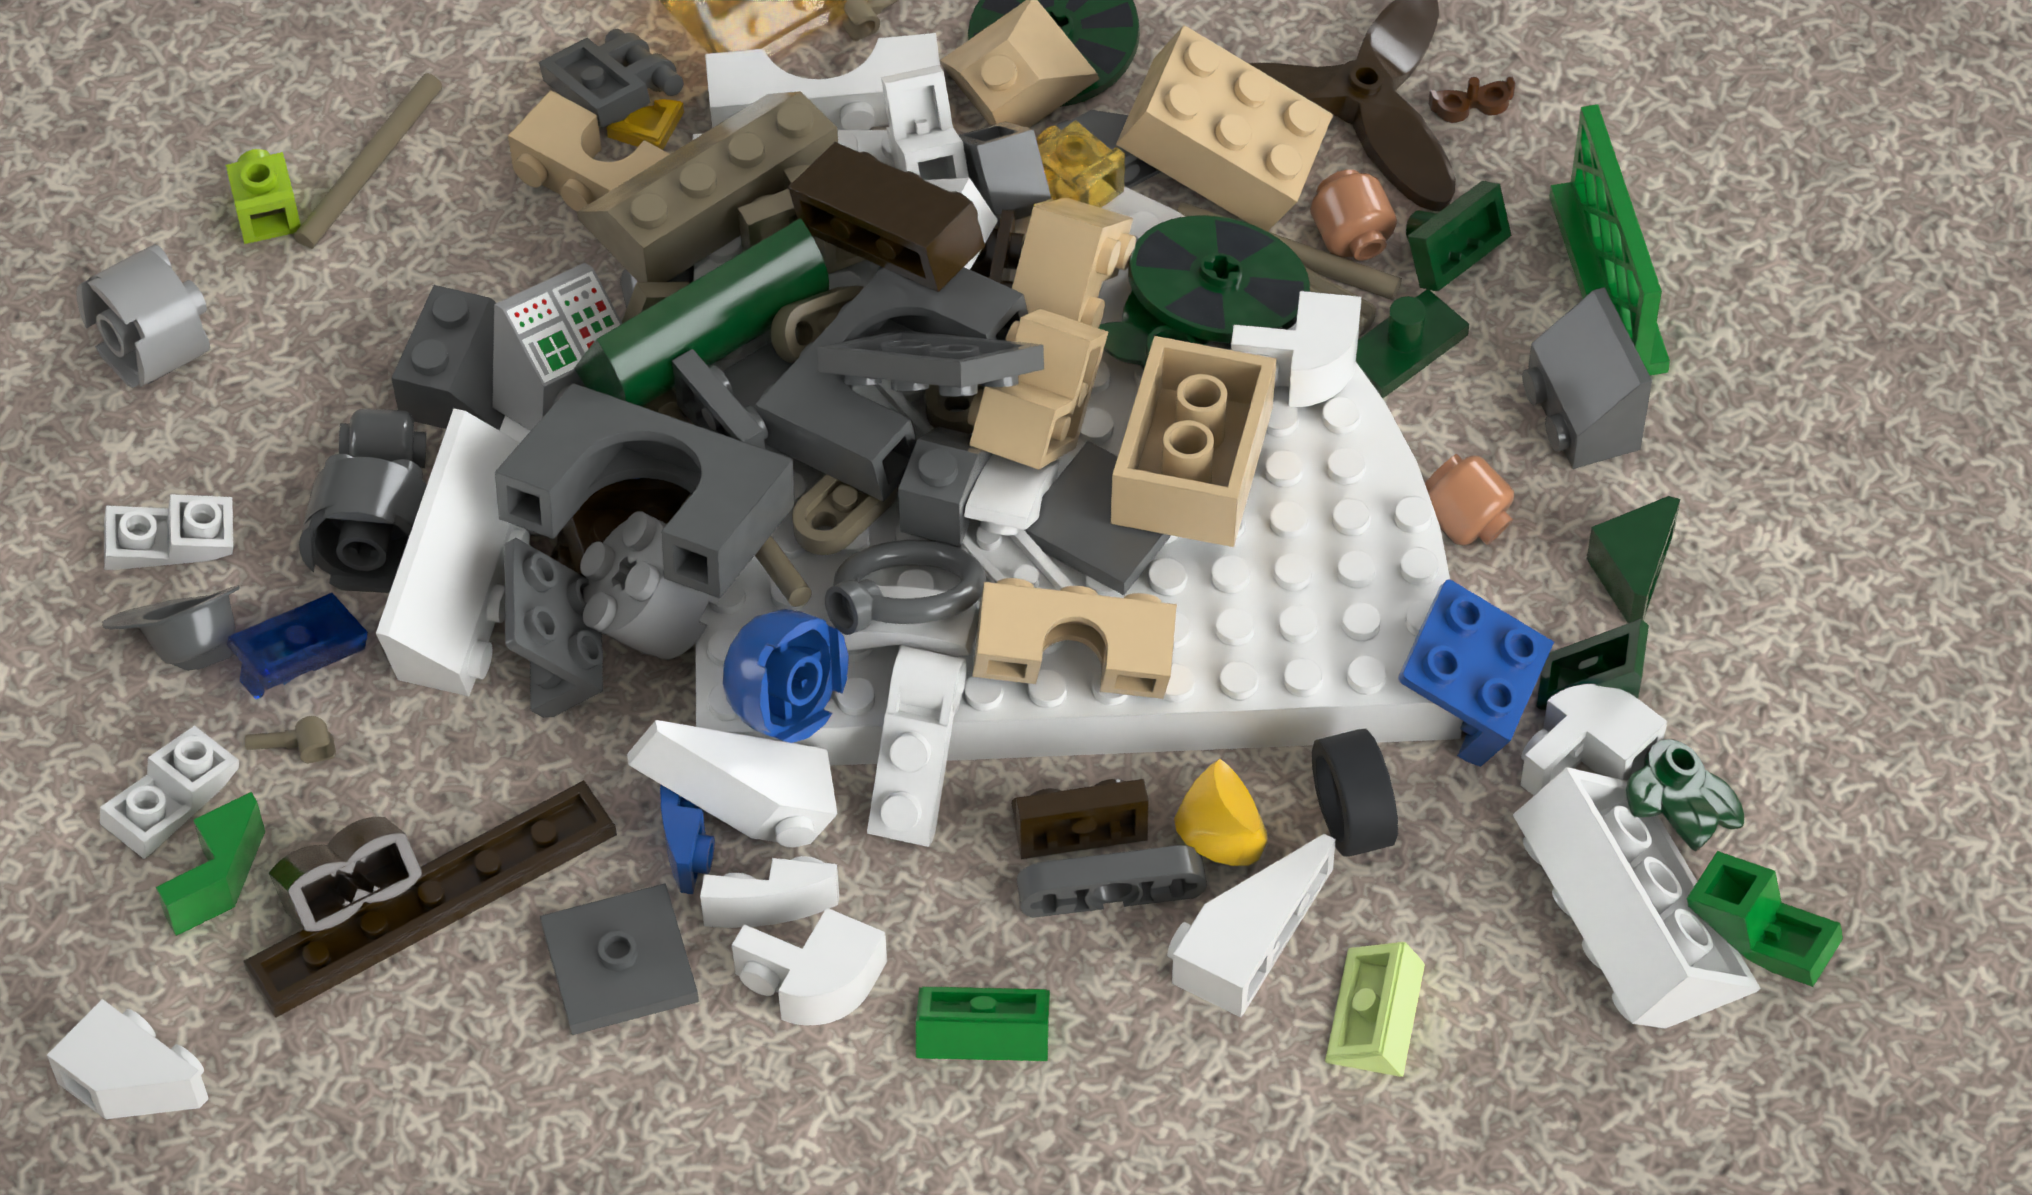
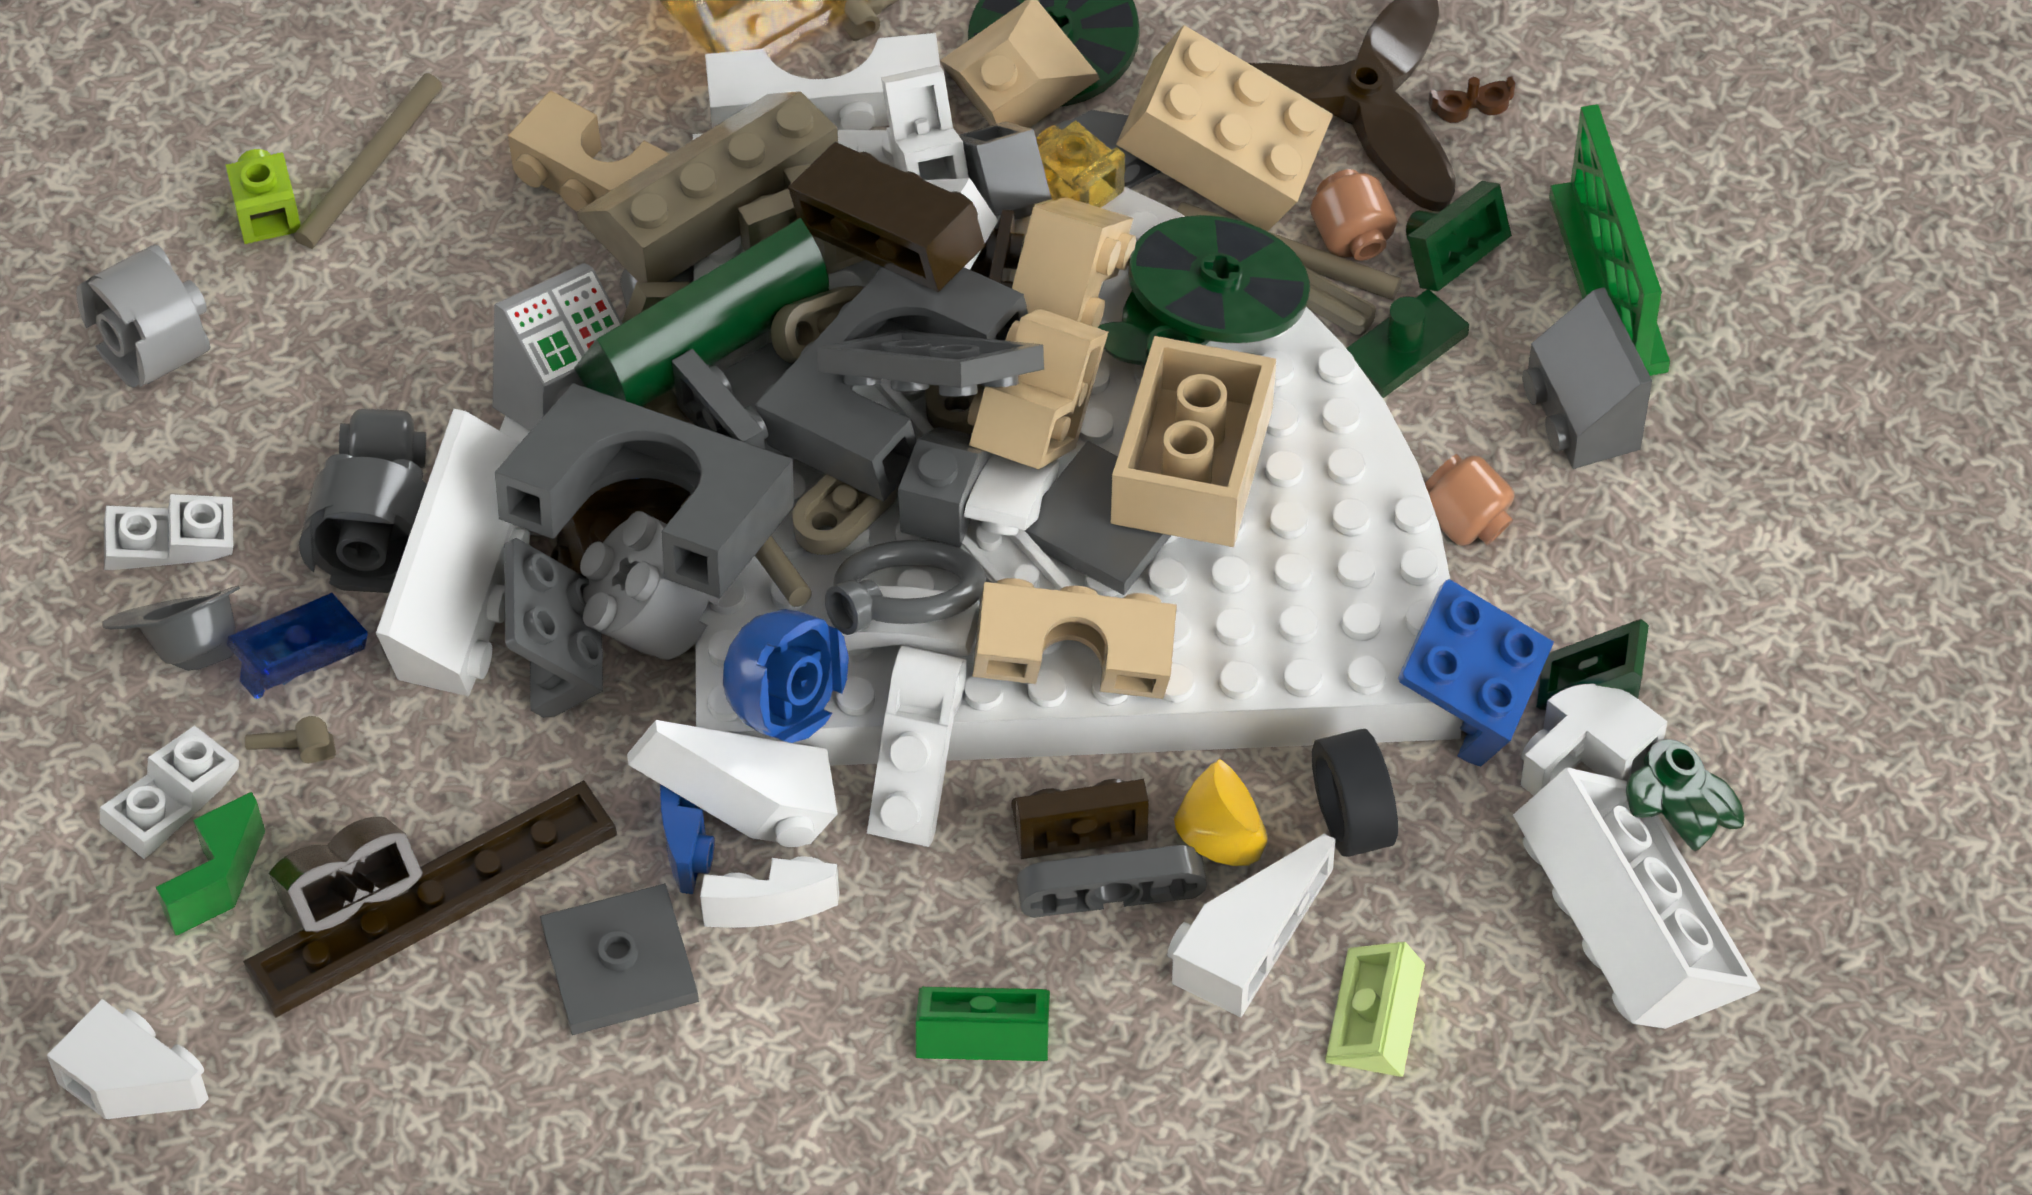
dark grey slope [391,285,505,431] -> none
dark grey plate [539,29,684,128] -> none
yellow tile [607,99,684,150] -> none
white brick [732,908,887,1025] -> none
white brick [1231,291,1361,407] -> none
dark green slope [1586,496,1681,623] -> none
green slope [1686,851,1843,987] -> none

